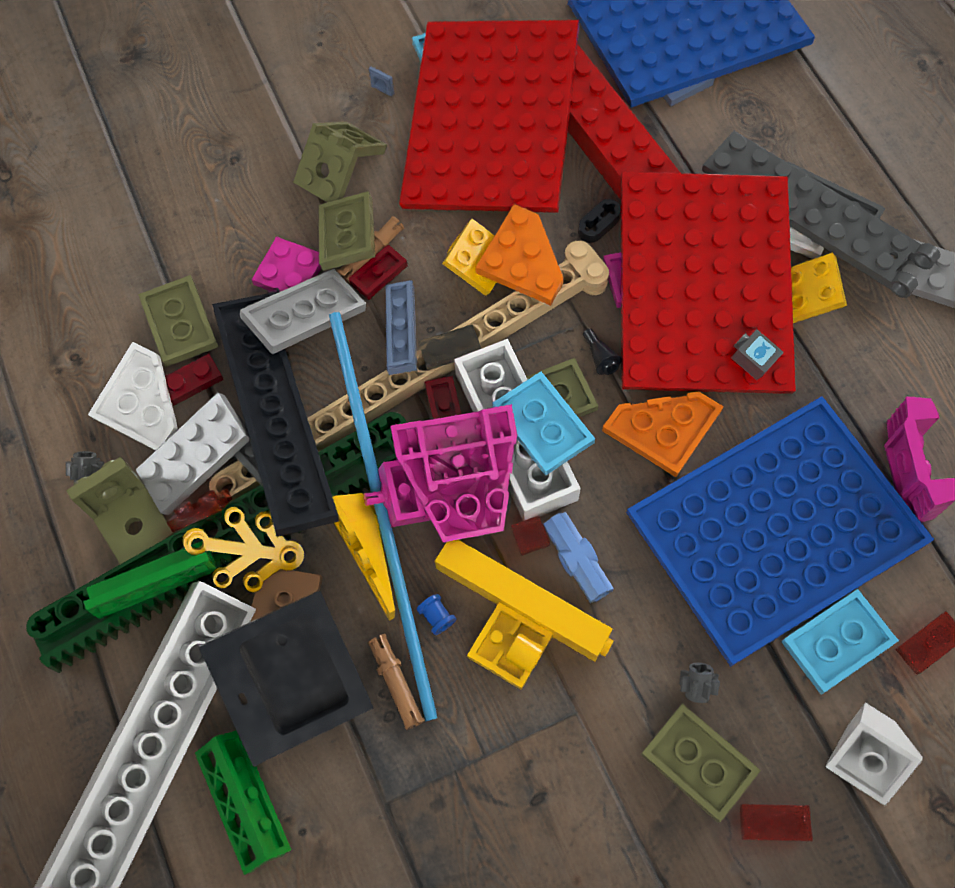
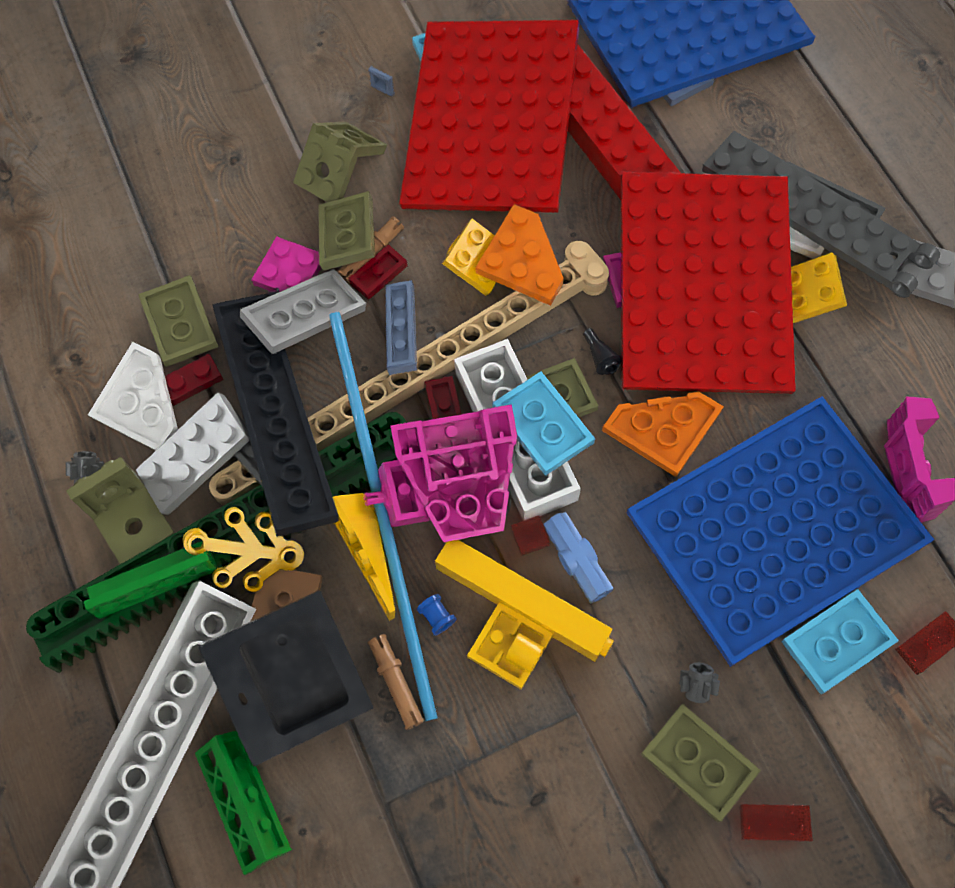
clear red plate [166,489,233,532] -> none
clear smoke plate [418,324,482,371] -> none
black beam [578,199,621,243] -> none
dark grey brick [731,329,784,380] -> none
white slope [826,703,923,806] -> none

